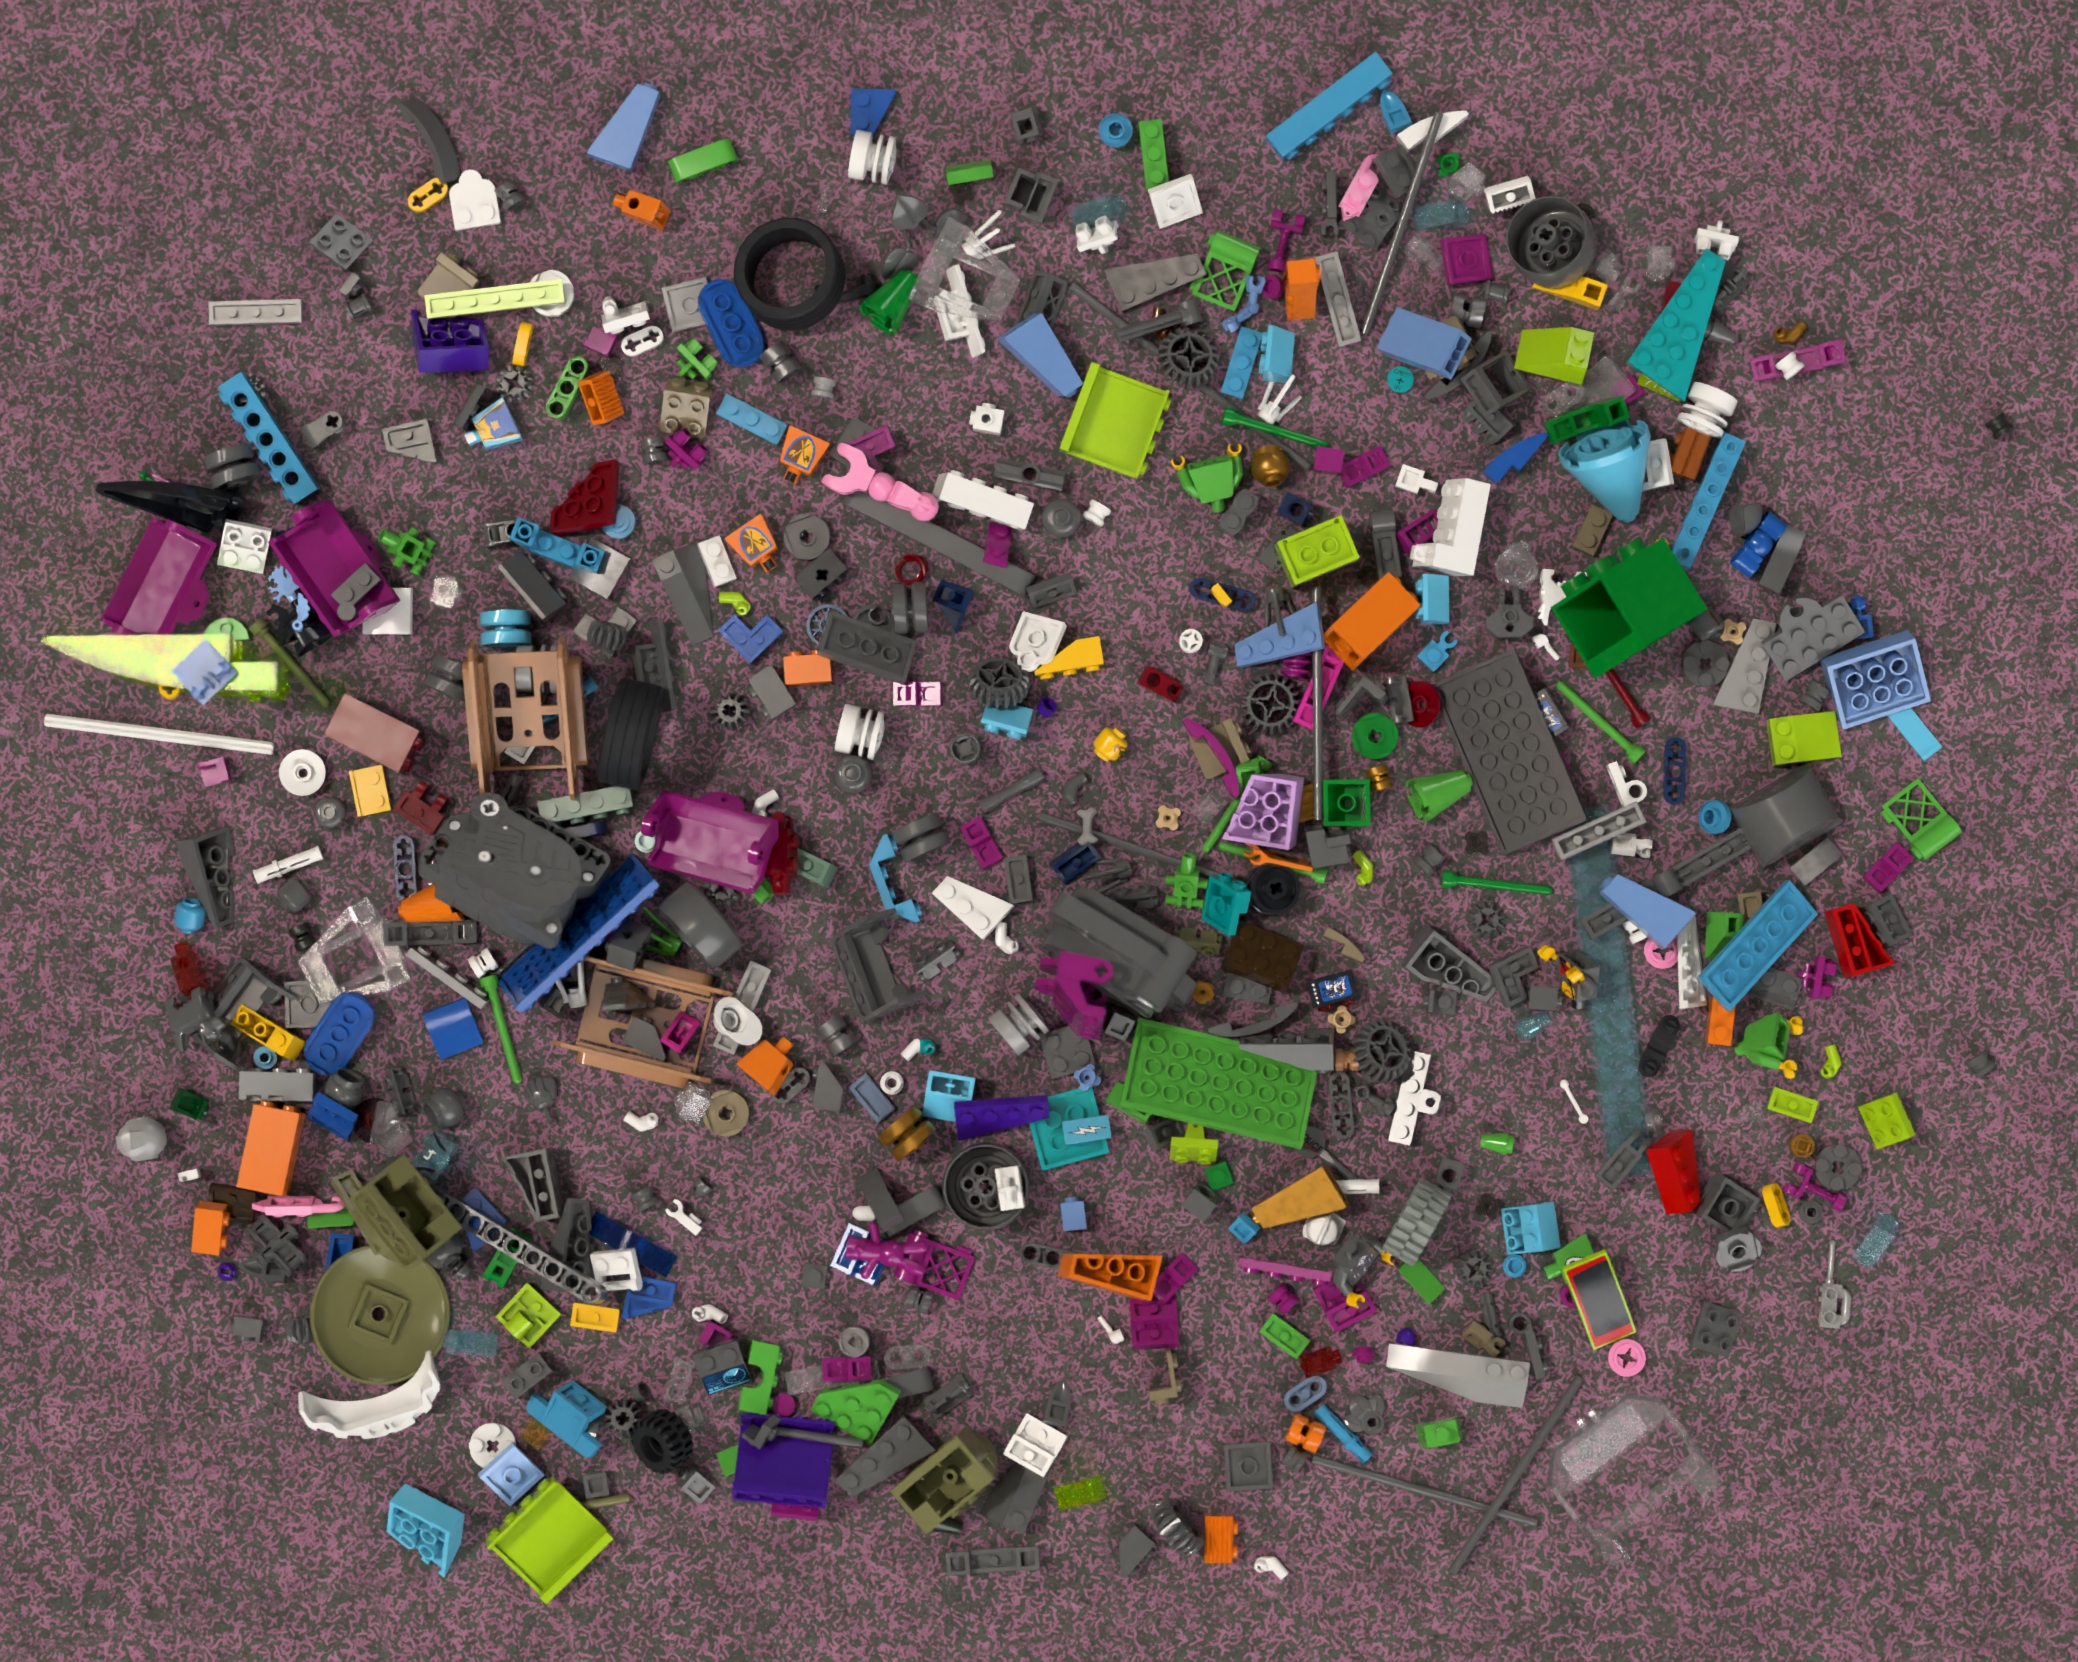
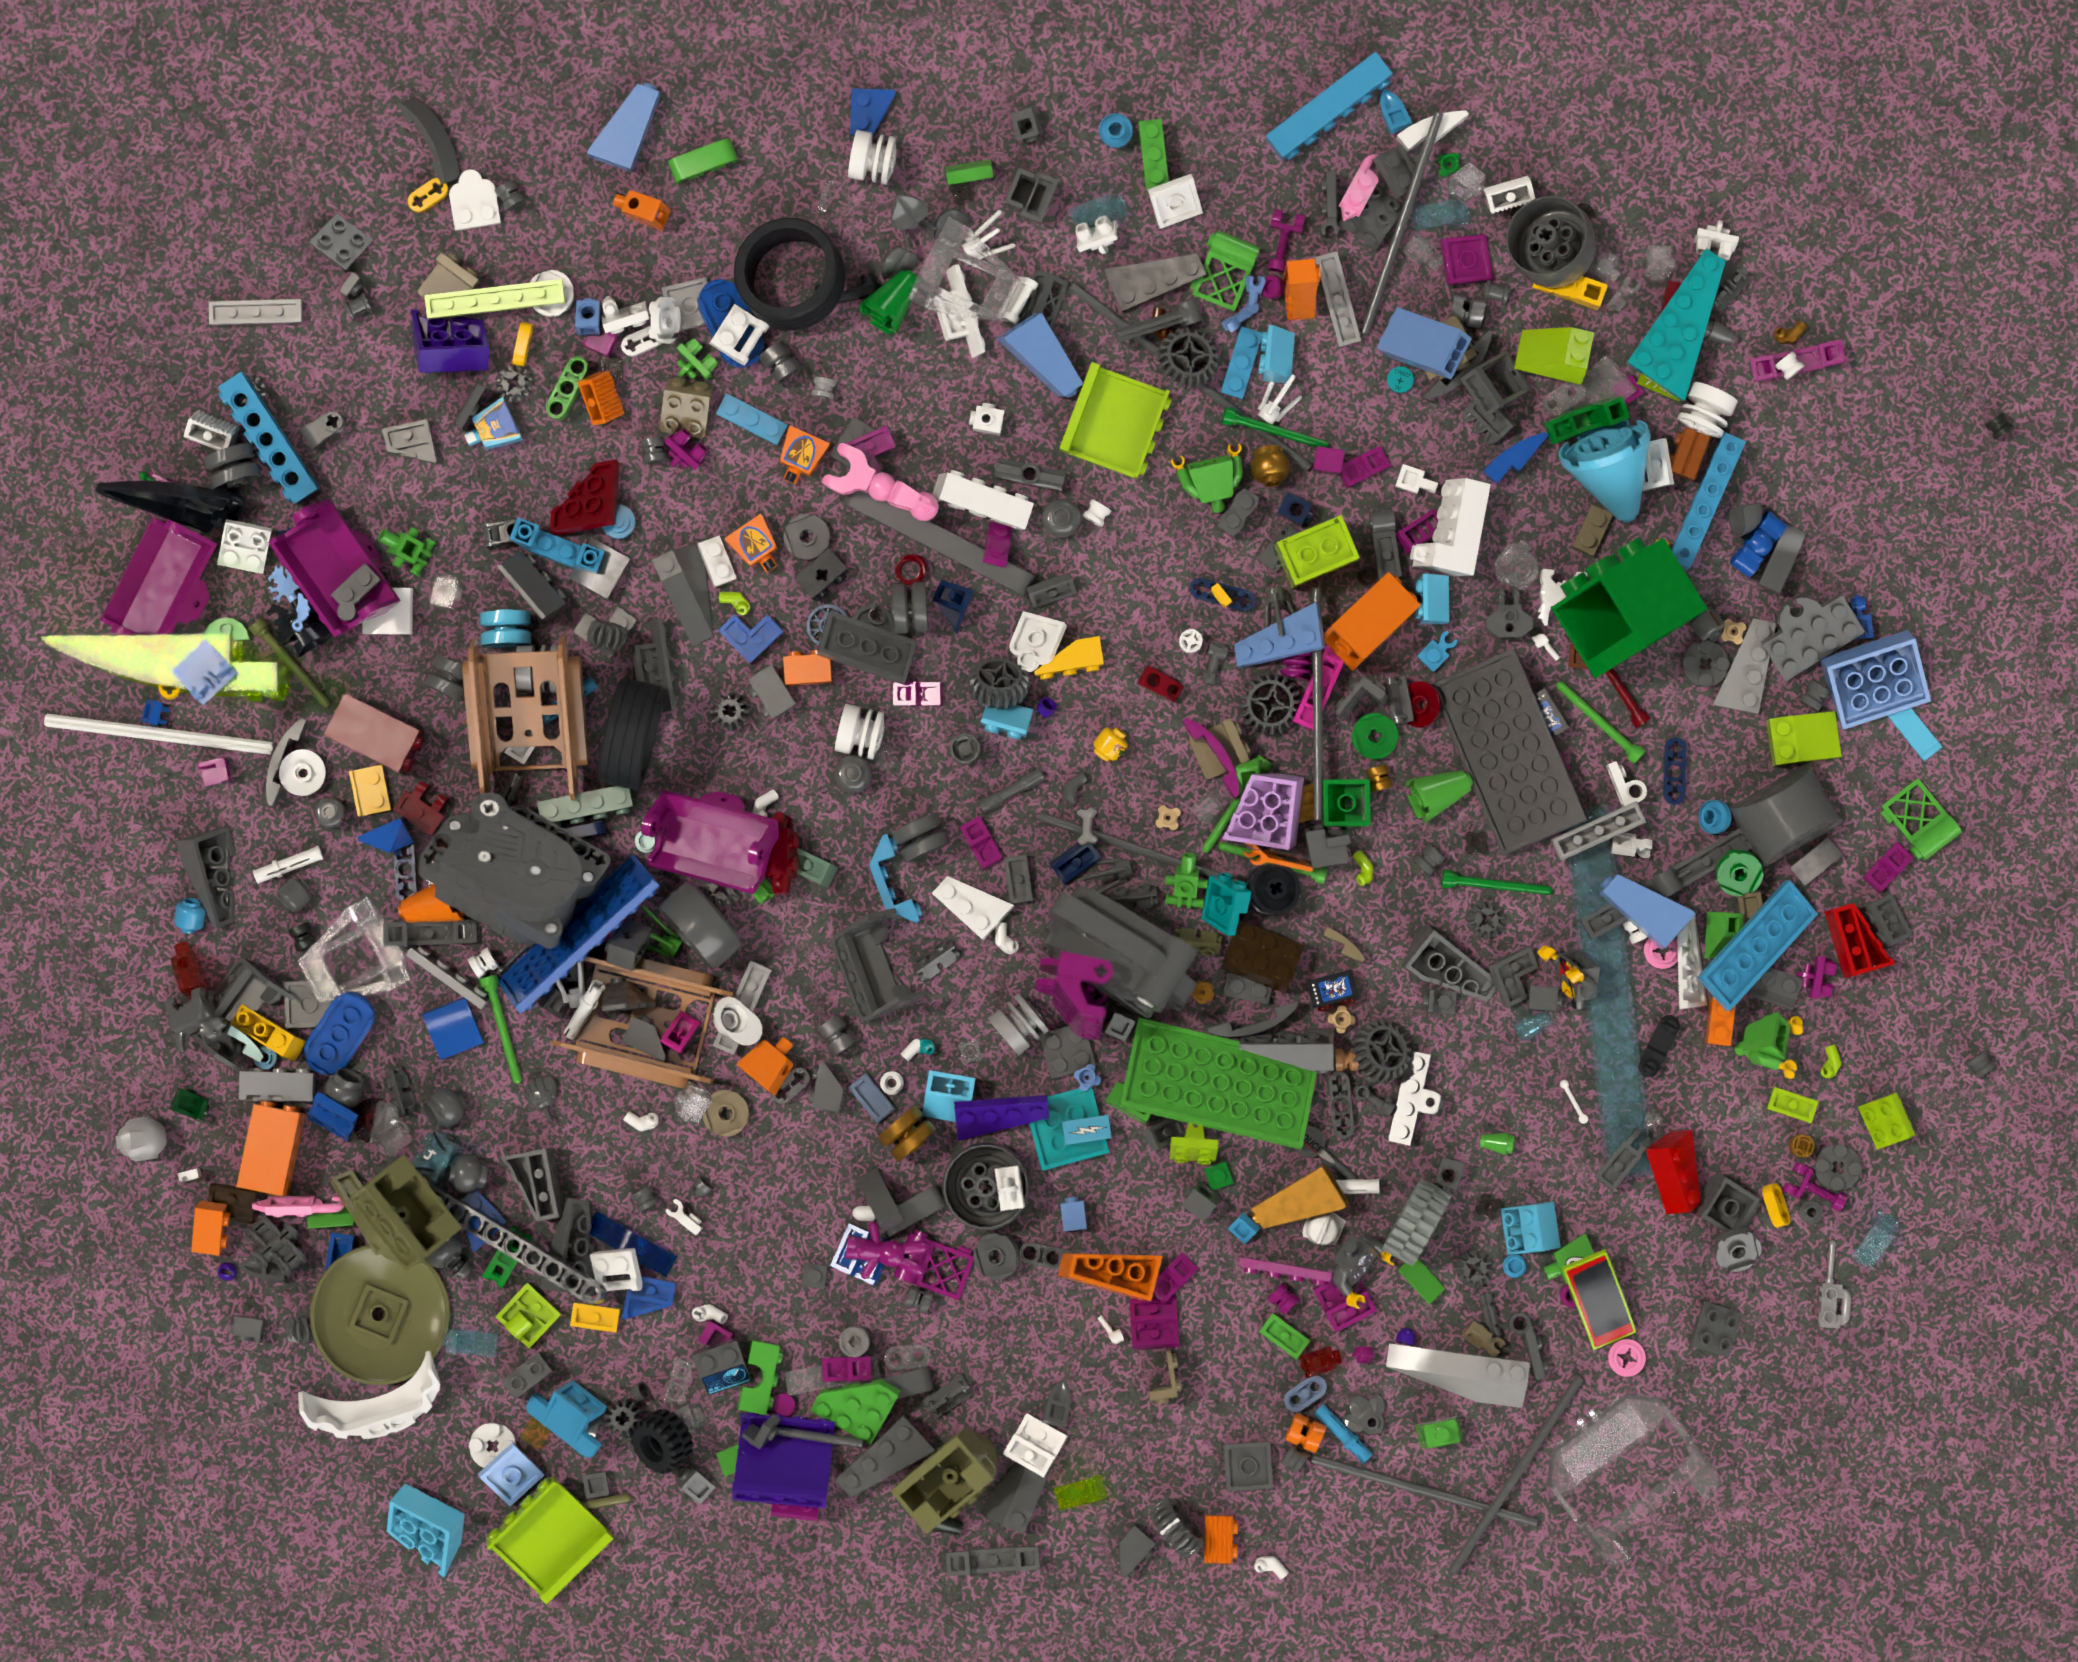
none -> blue tile [141,699,170,725]
none -> white brick [184,410,240,450]
none -> light aqua slope [225,1024,263,1062]
none -> slope [266,718,309,808]
none -> blue slope [358,817,414,853]
none -> dark grey piece [445,1154,487,1193]
none -> white pin [564,980,605,1040]
none -> medium blue brick [575,298,601,336]
none -> white plate [648,297,681,344]
none -> white plate [709,304,769,365]
none -> clear plate [958,1039,983,1064]
none -> dark grey plate [973,1232,1020,1280]
none -> white plate [993,276,1038,325]
none -> plate [1715,849,1763,897]

